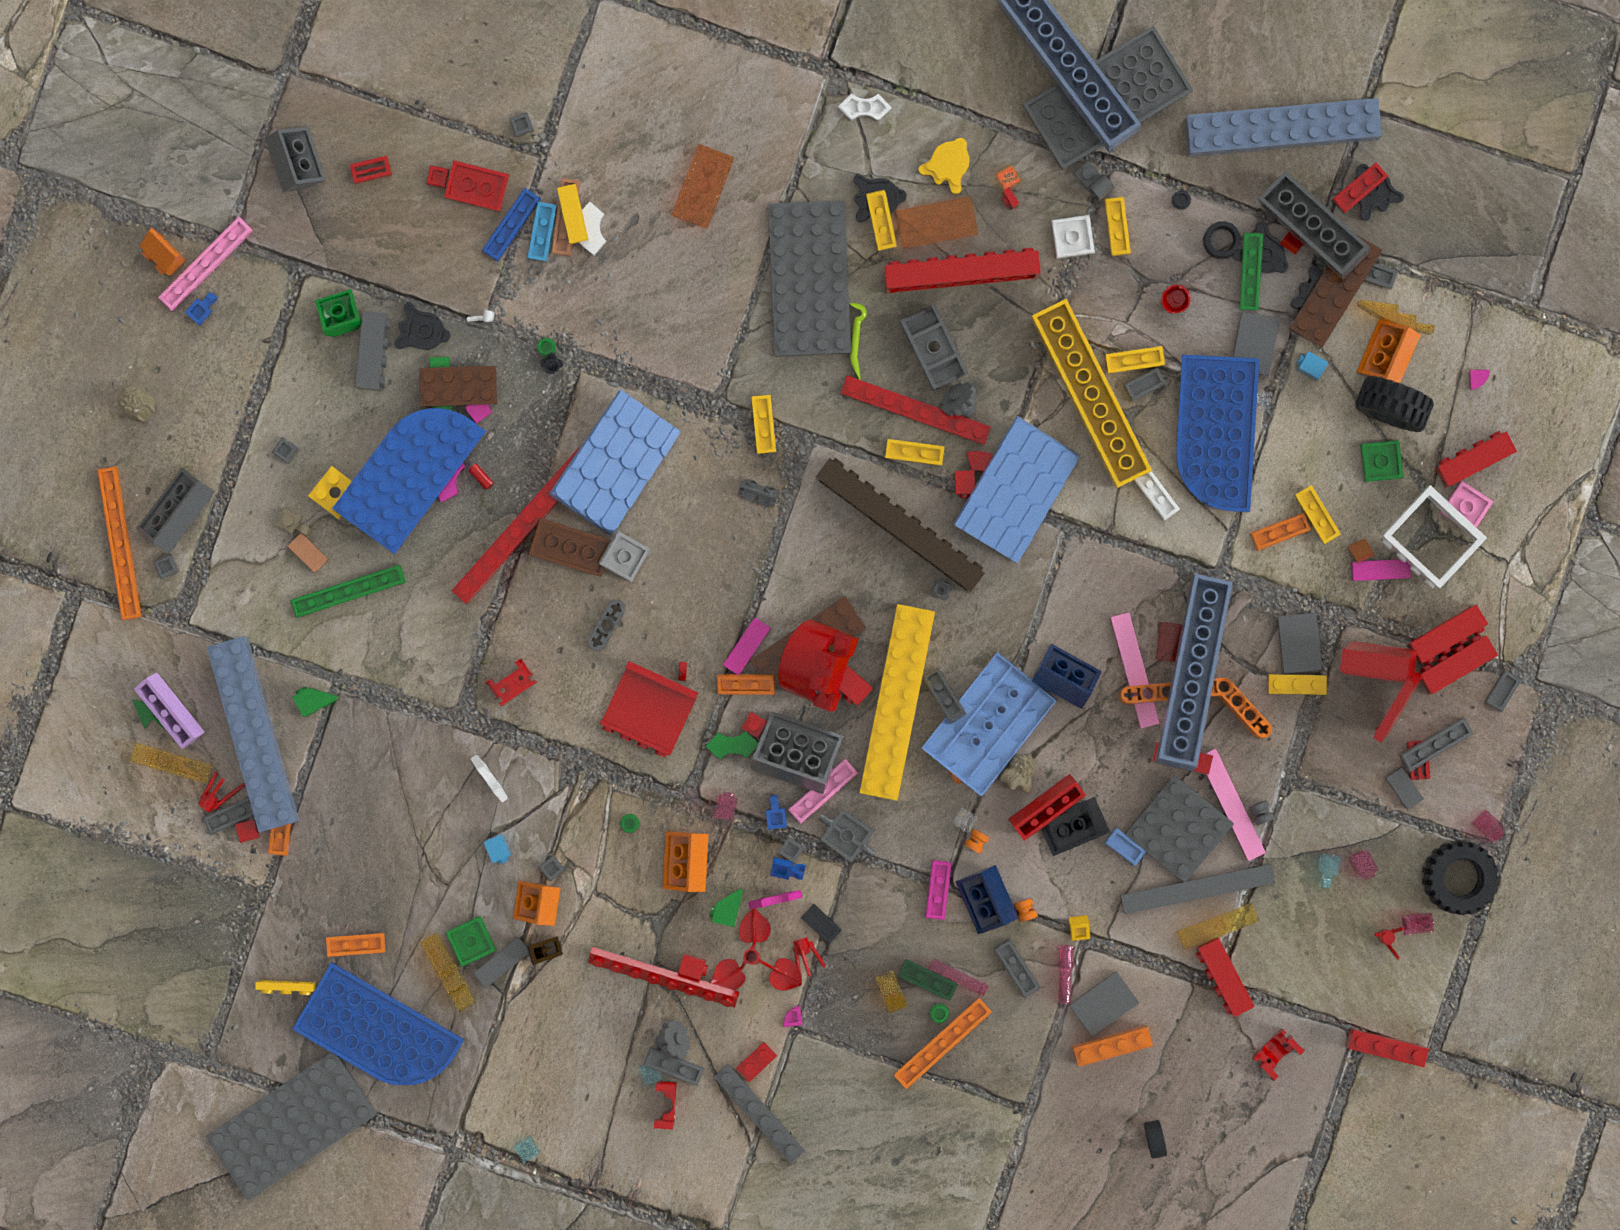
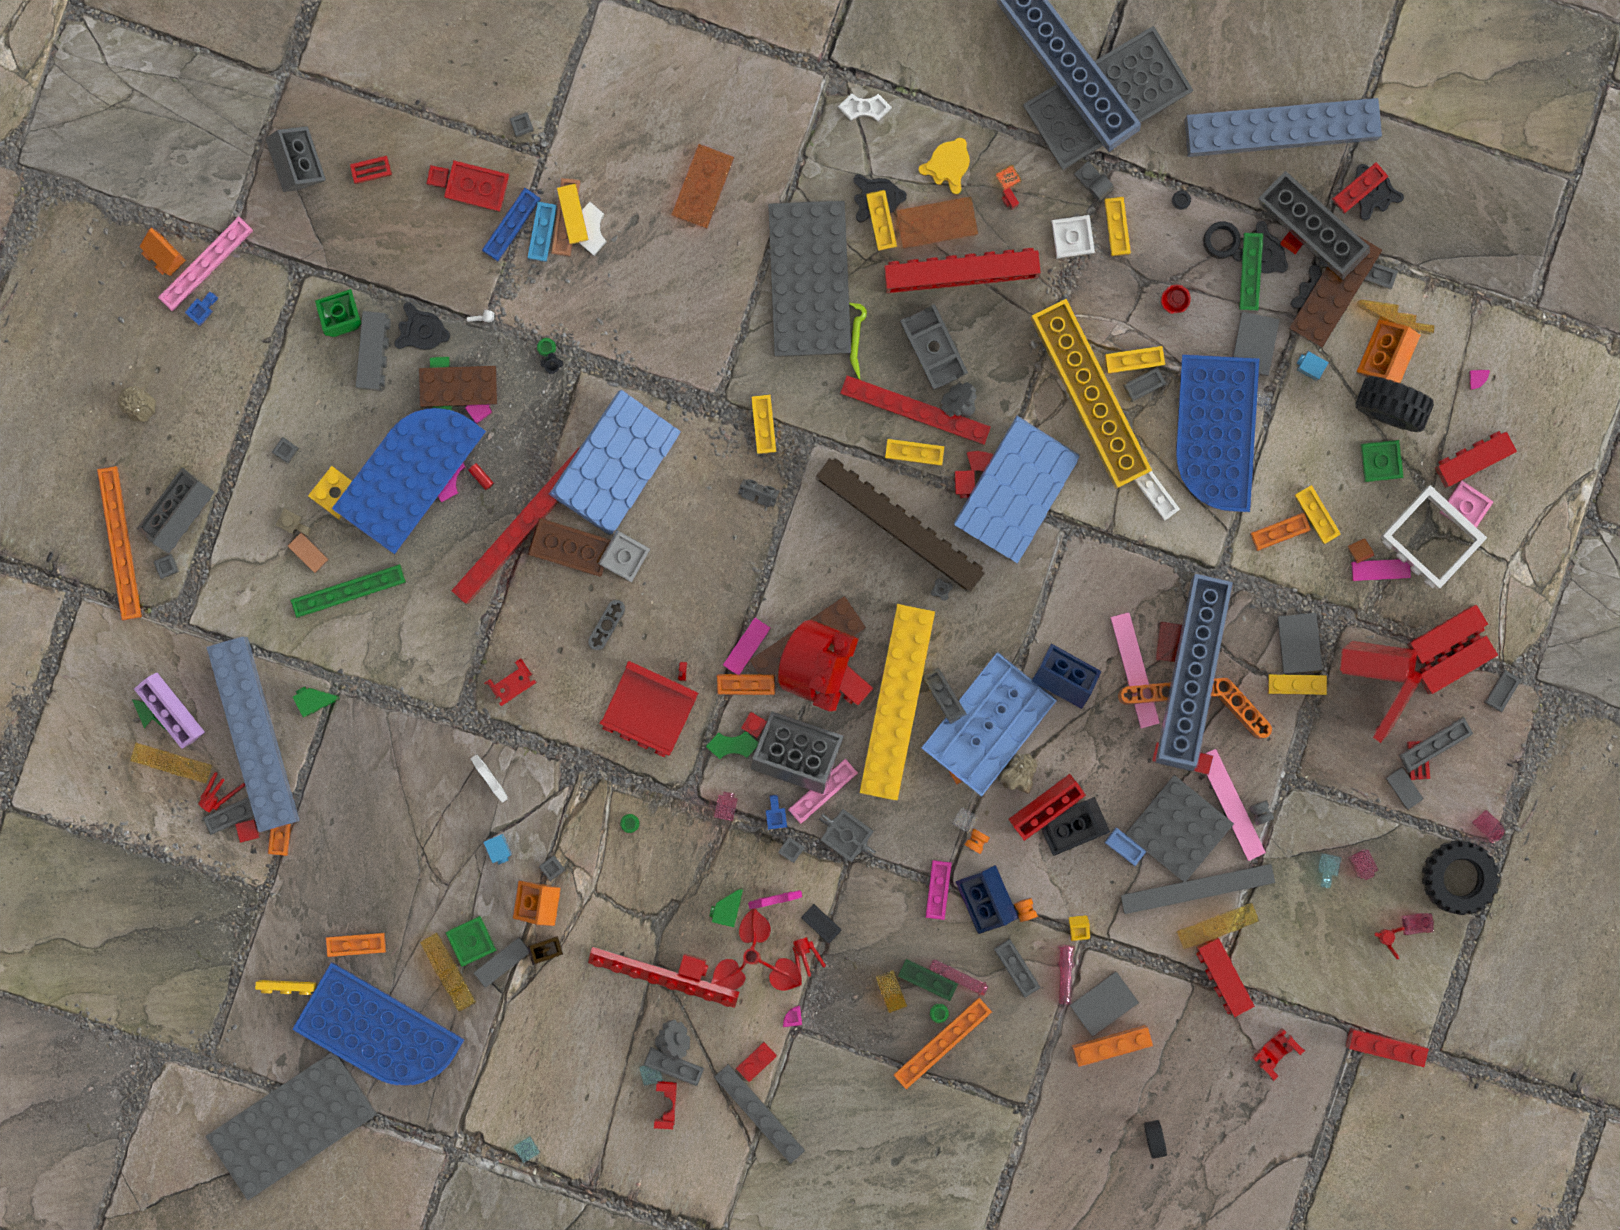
orange slope [663,831,709,892] -> none
blue plate [770,857,806,880] -> none

